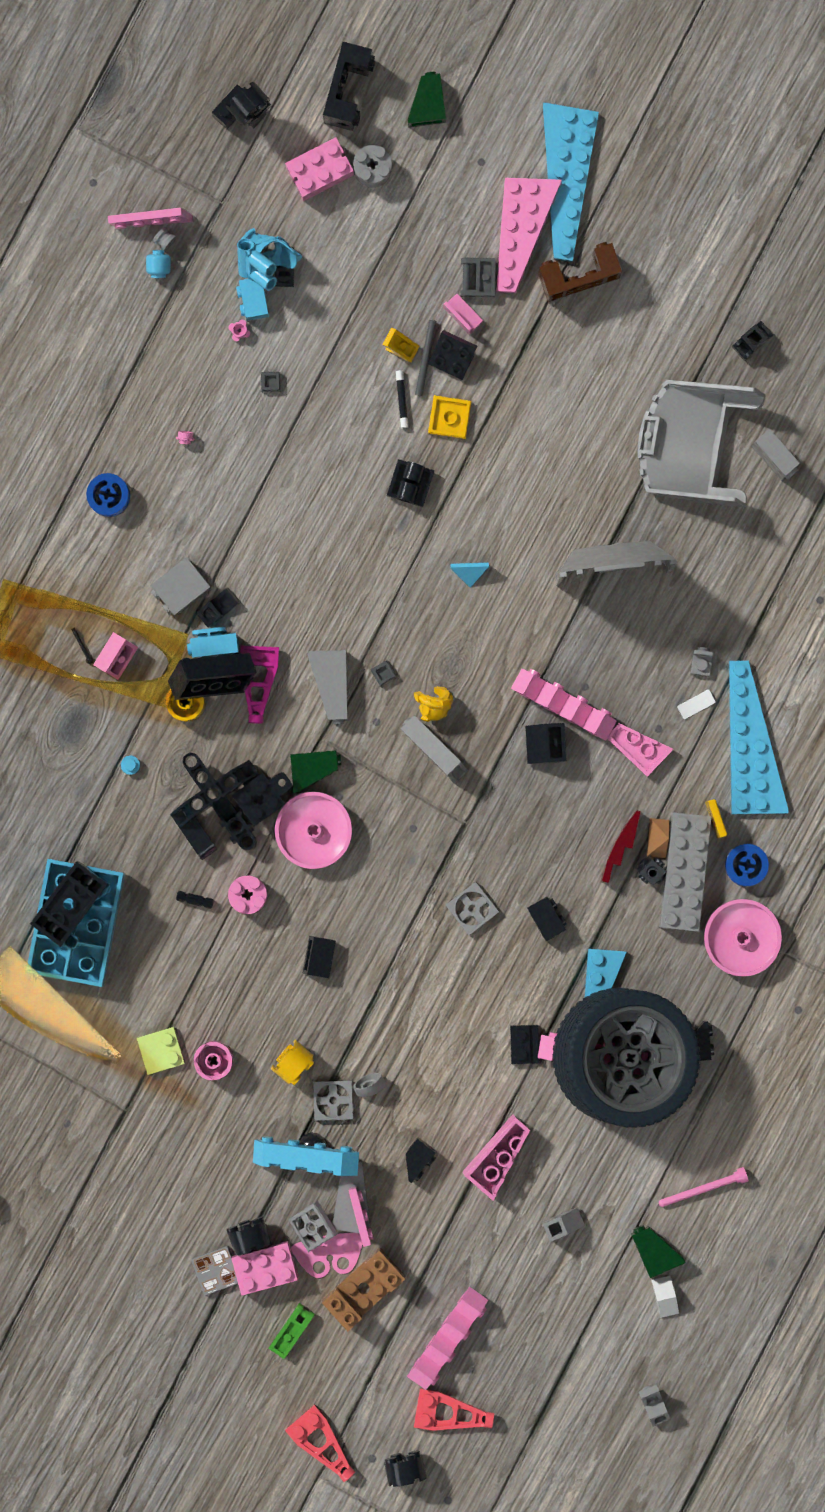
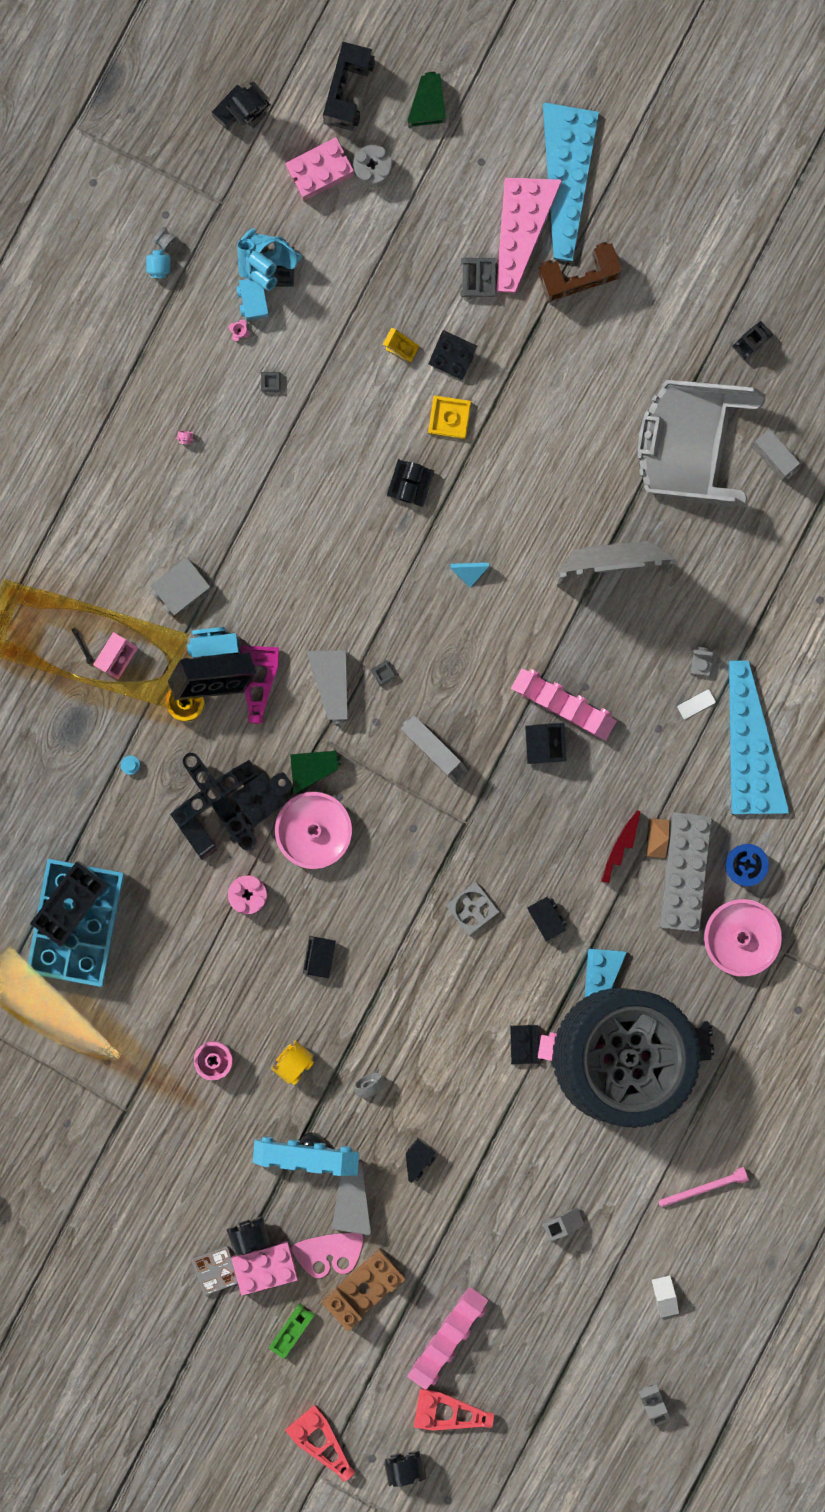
blue wheel [86,473,130,517] -> none
bright pink wing [108,208,193,229] -> none
yellowish green plate [137,1027,185,1075] -> none
black axle [176,891,214,909] -> none
black slope [196,588,240,628] -> none
light grey piece [288,1201,338,1252] -> none
light grey piece [313,1080,353,1121] -> none
bright pink plate [348,1187,374,1247] -> none
black bar [396,370,408,428] -> none
yellow helmet [414,686,453,722] -> none
dark grey bar [415,320,437,396] -> none
bright pink panel [443,294,483,335] -> none
bright pink wedge [462,1114,530,1201] -> none
bright pink wing [607,723,673,777] -> none
dark green slope [631,1225,686,1278] -> none
black brick [637,855,666,886] -> none
yellow tile [705,799,727,838] -> none

